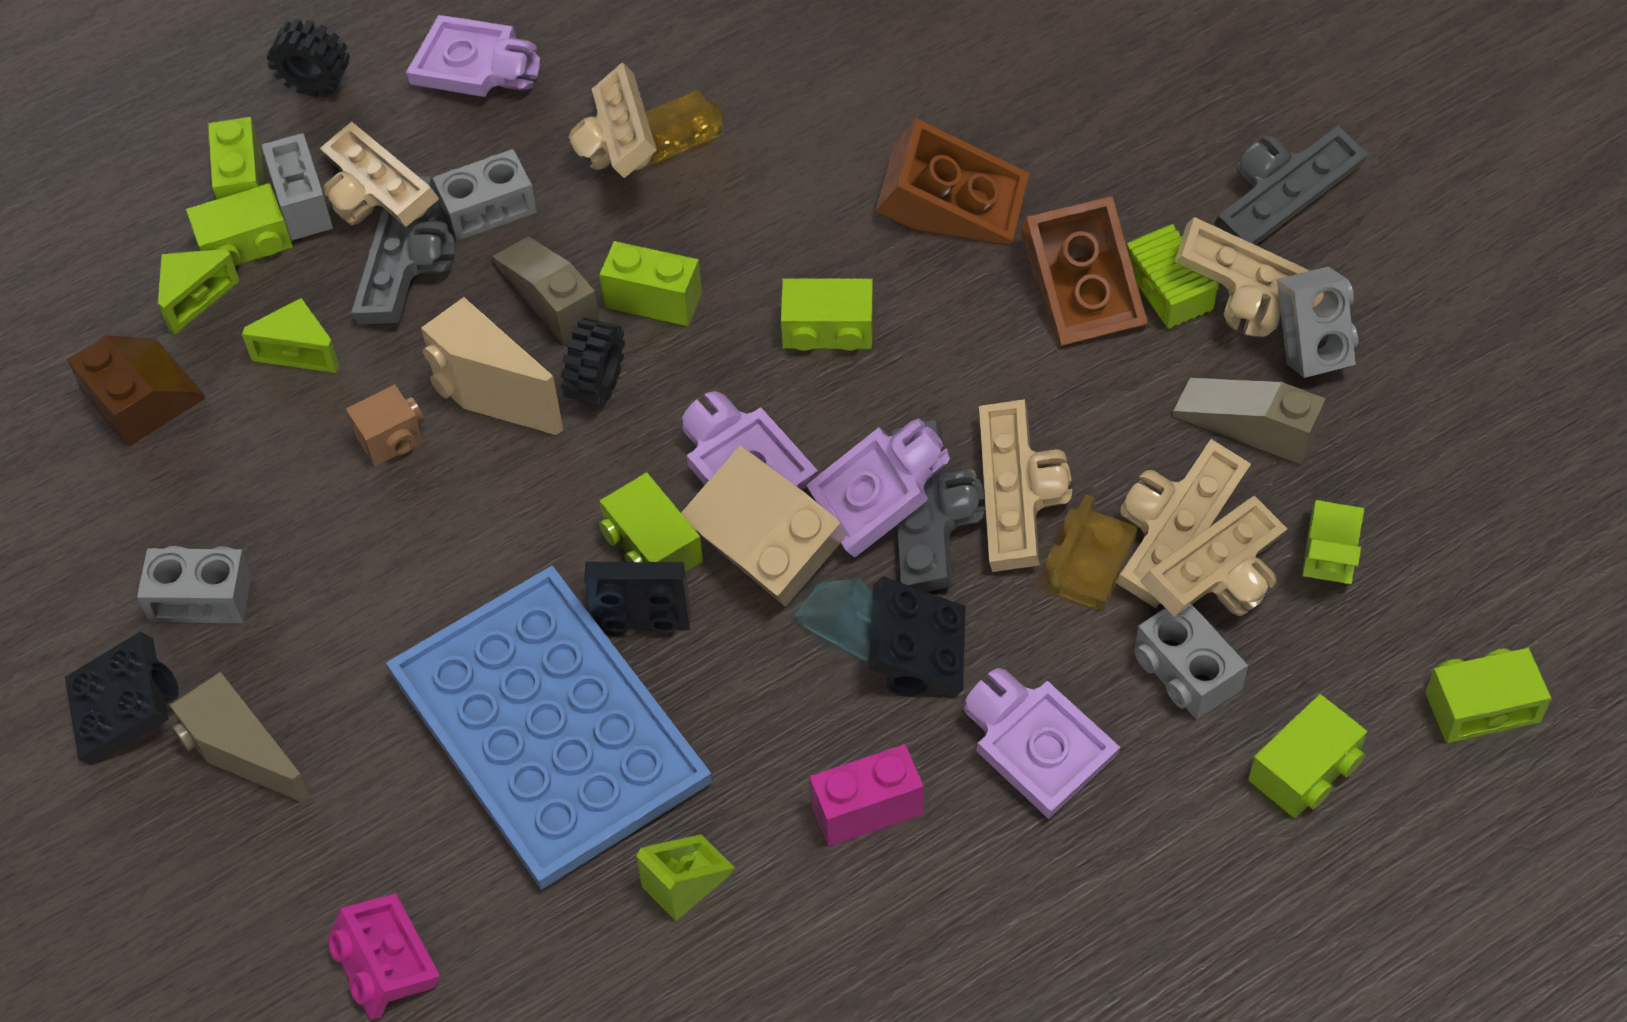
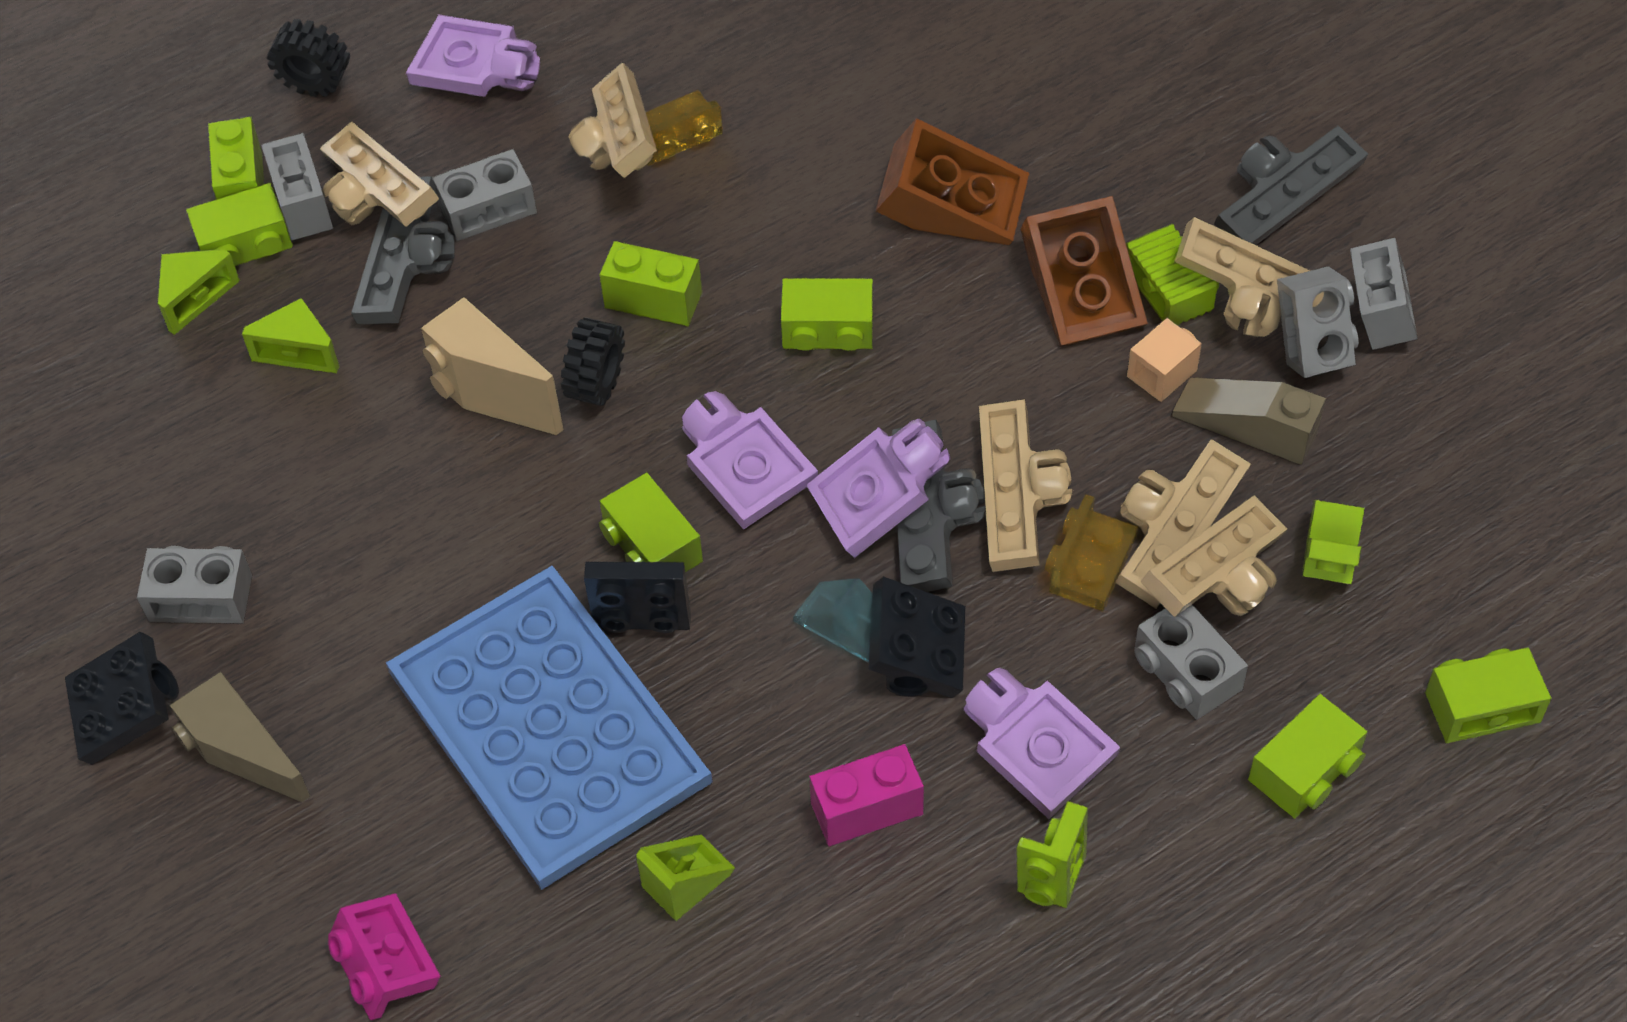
reddish brown slope [67,335,205,447] -> none
medium nougat brick [346,384,424,467] -> none
dark tan slope [492,236,600,345] -> none
tan slope [681,445,848,607] -> none
none -> lime bracket [1017,801,1088,908]
none -> light nougat brick [1127,318,1202,402]
none -> light grey brick [1350,238,1418,350]

